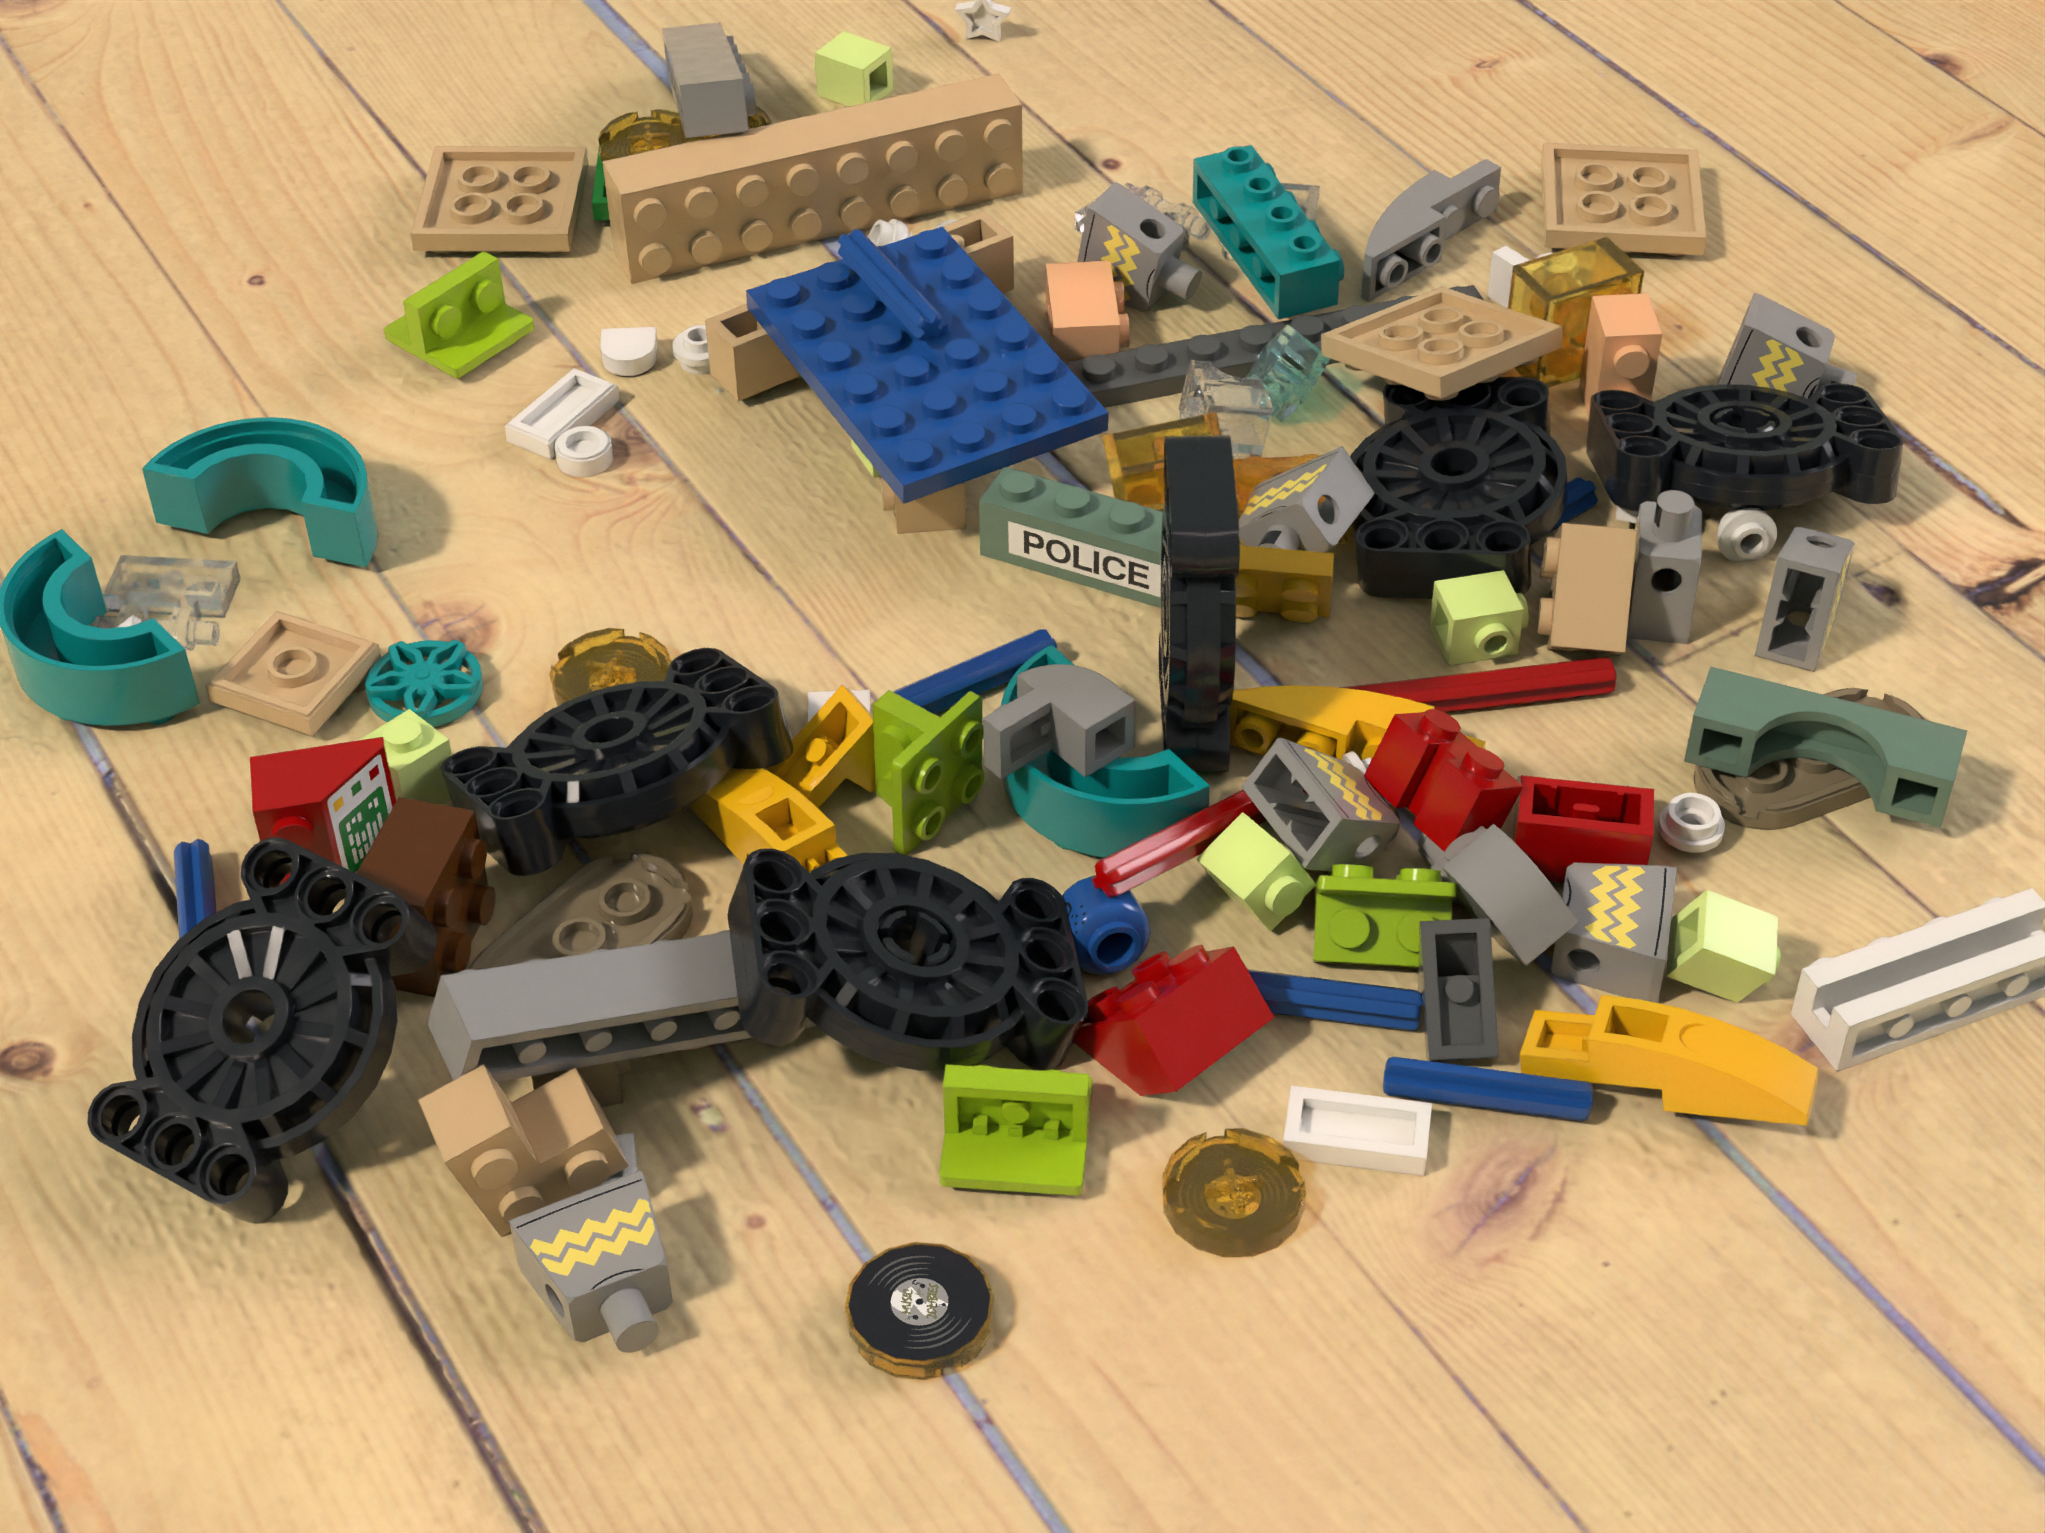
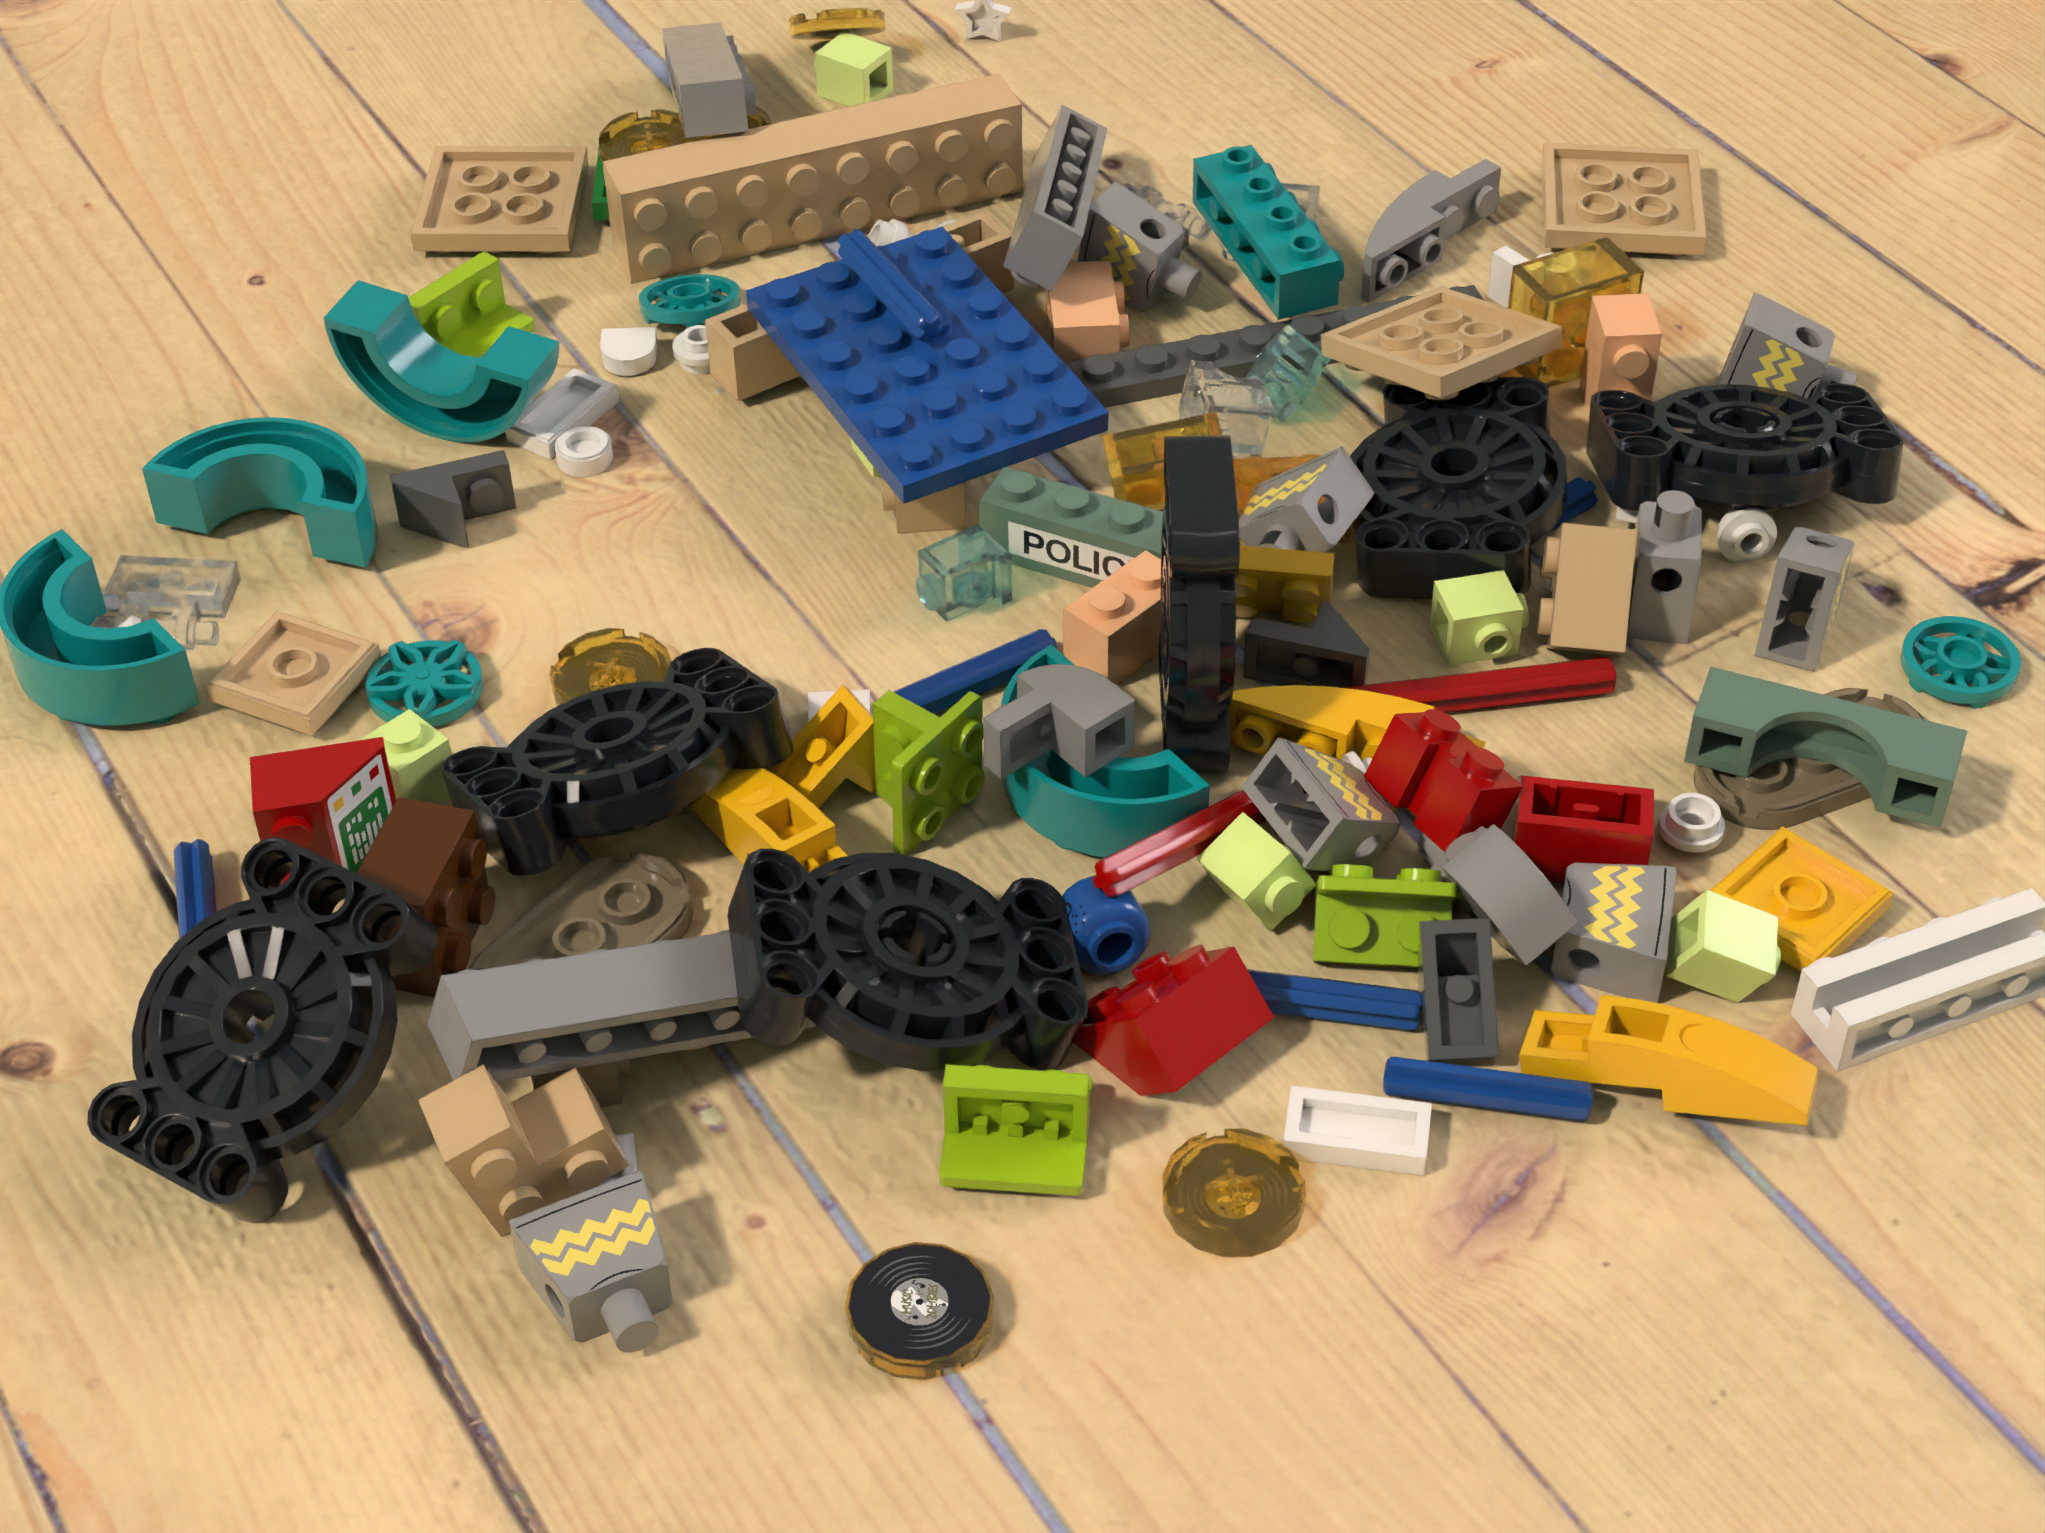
none -> teal brick [324,280,560,442]
none -> dark grey slope [390,450,516,547]
none -> teal wheel [639,274,741,328]
none -> clear yellow tile [789,8,885,40]
none -> clear light blue brick [916,524,1012,622]
none -> light grey brick [1003,104,1108,292]
none -> light nougat brick [1063,550,1161,685]
none -> dark grey slope [1243,600,1370,687]
none -> yellow plate [1710,826,1894,972]
none -> teal wheel [1900,616,2021,709]

